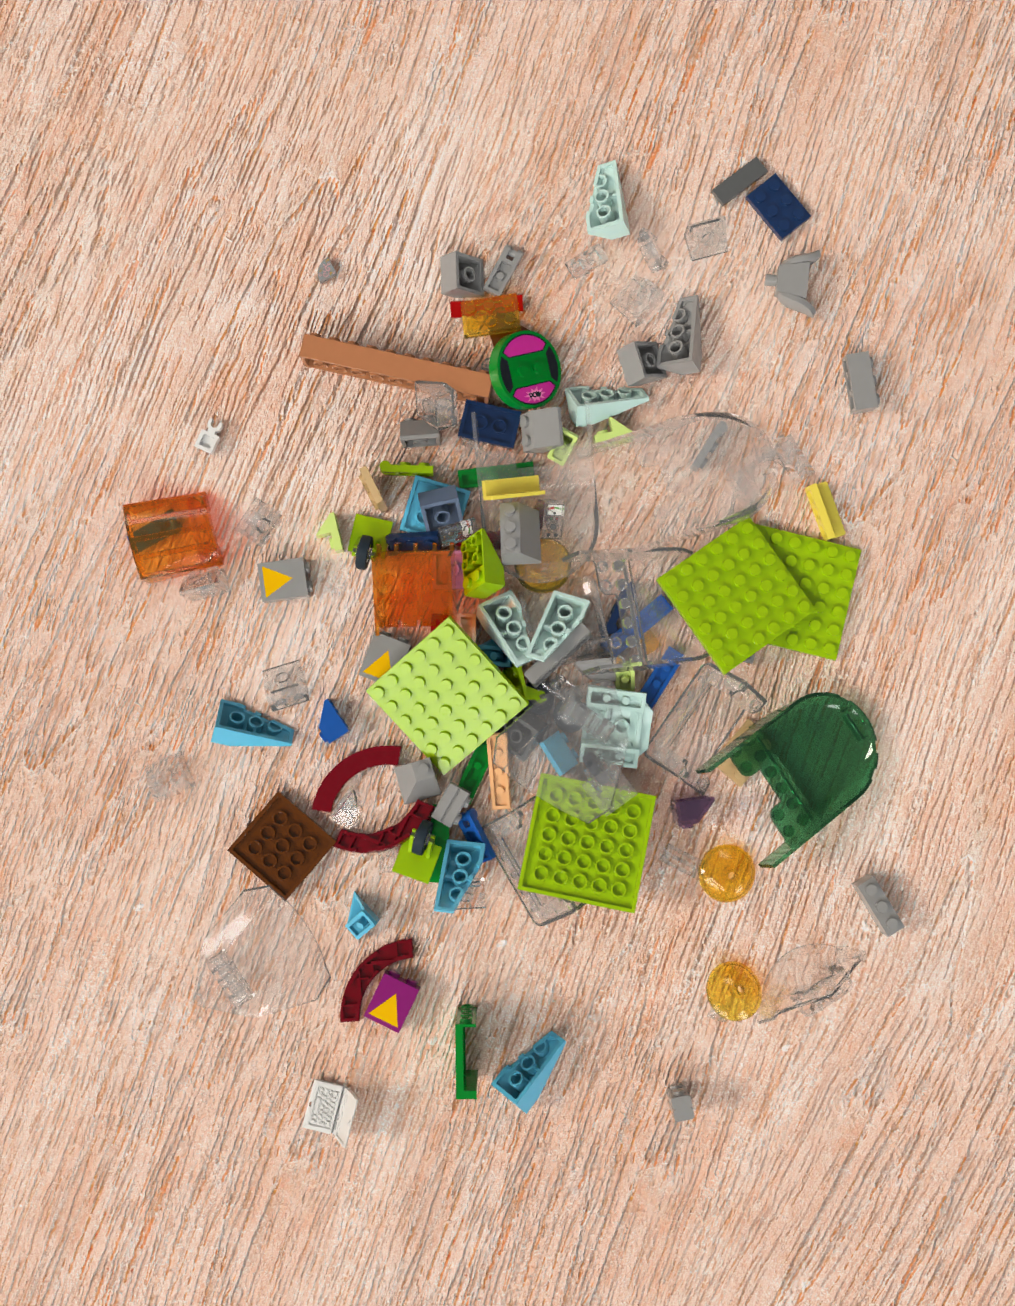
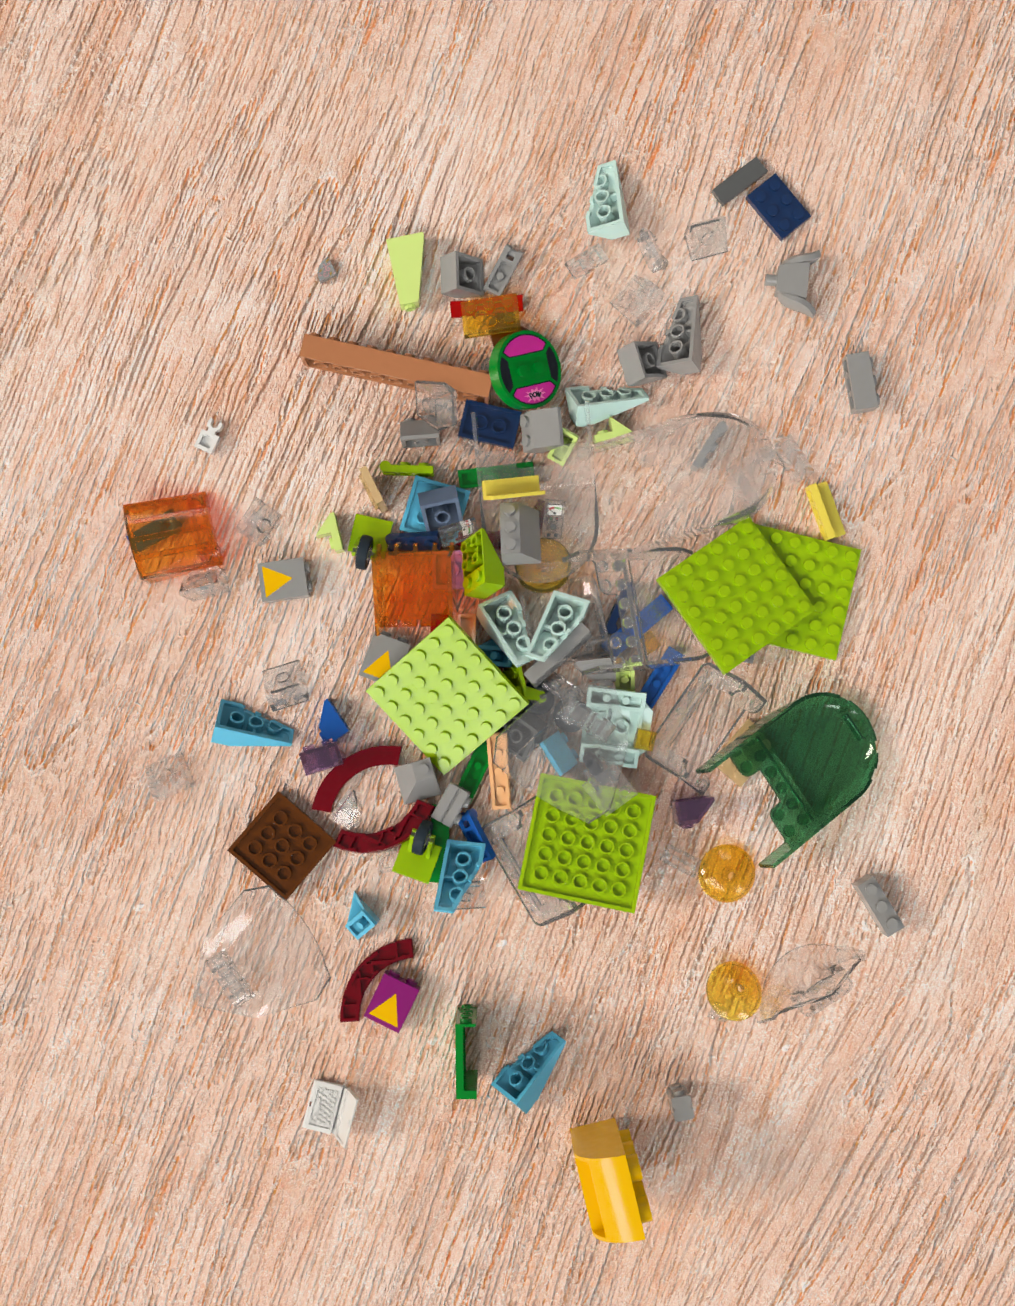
none -> clear purple slope [299,738,346,776]
none -> yellowish green slope [386,232,425,312]
none -> yellow brick [570,1118,653,1243]
none -> clear yellow tile [633,728,657,751]

